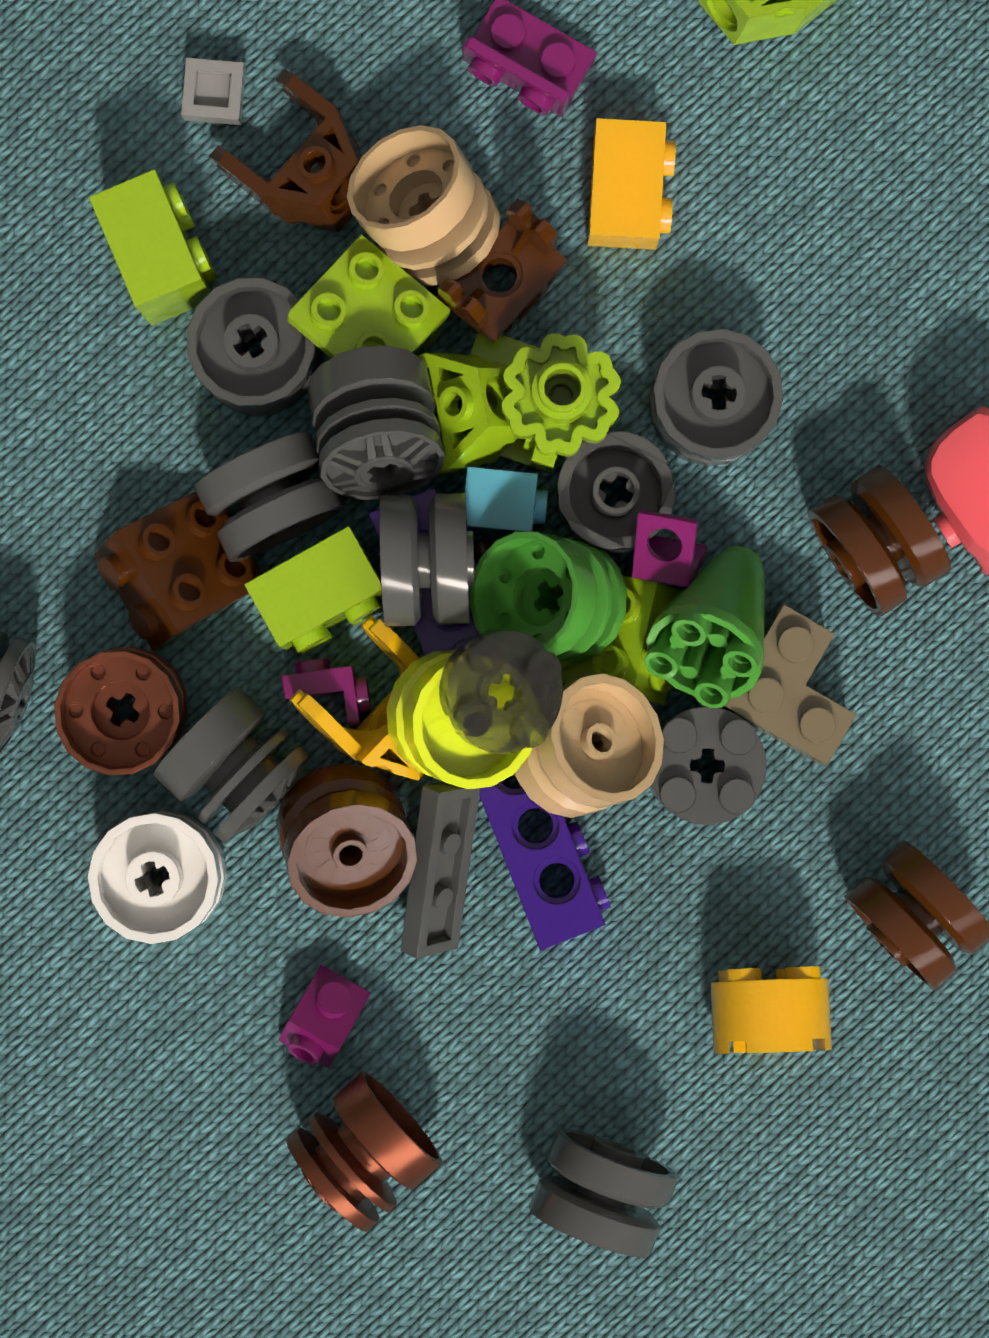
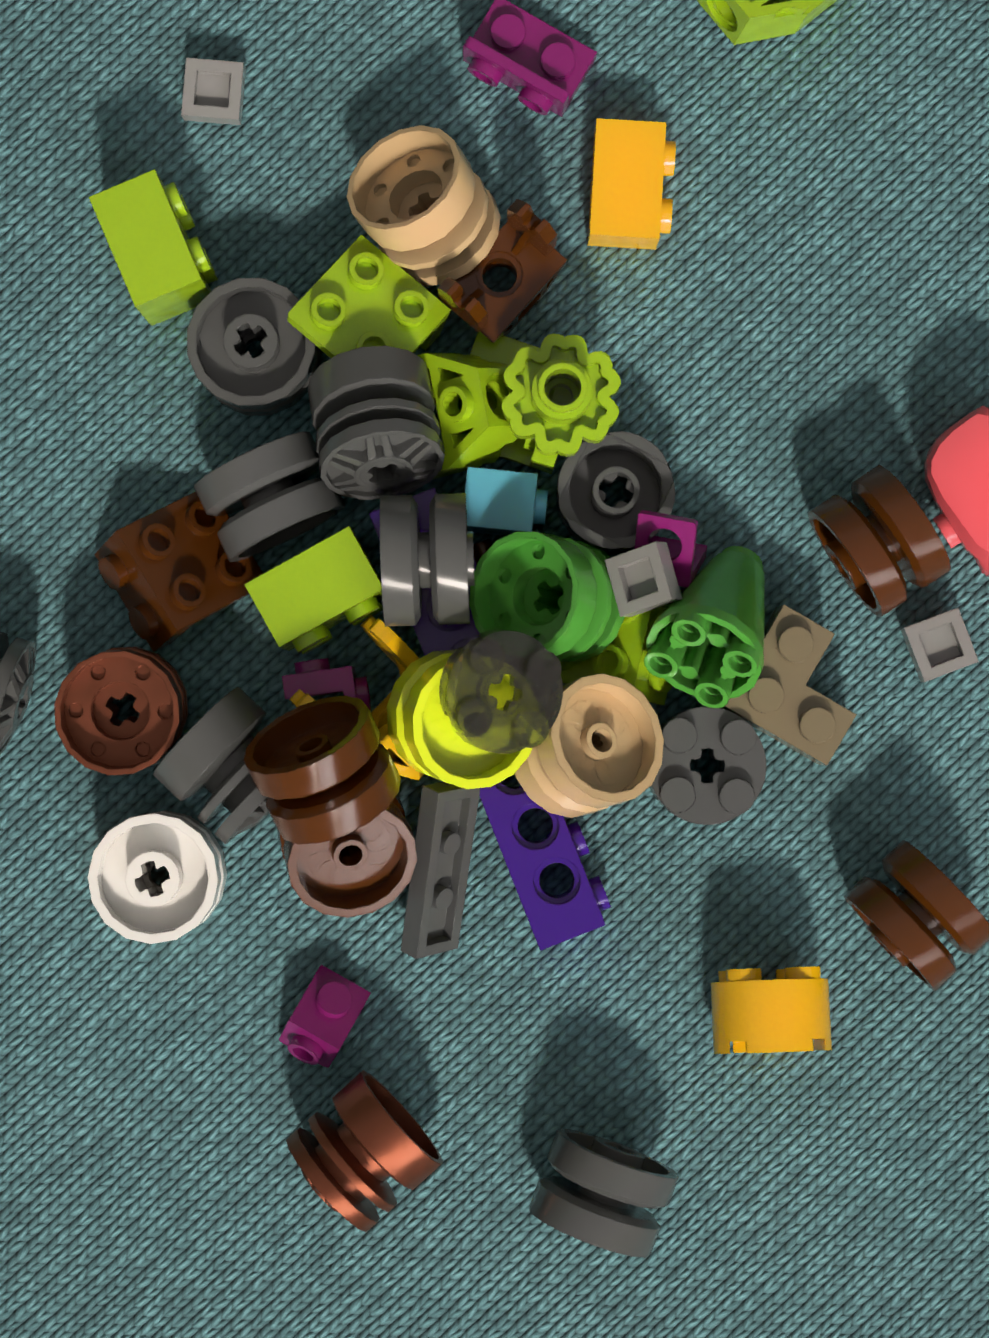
reddish brown piece [209,69,362,232] -> none
dark grey wheel [649,329,783,467] -> none
none -> reddish brown wheel [243,696,401,845]
none -> light grey plate [605,541,682,617]
none -> light grey plate [900,608,979,682]

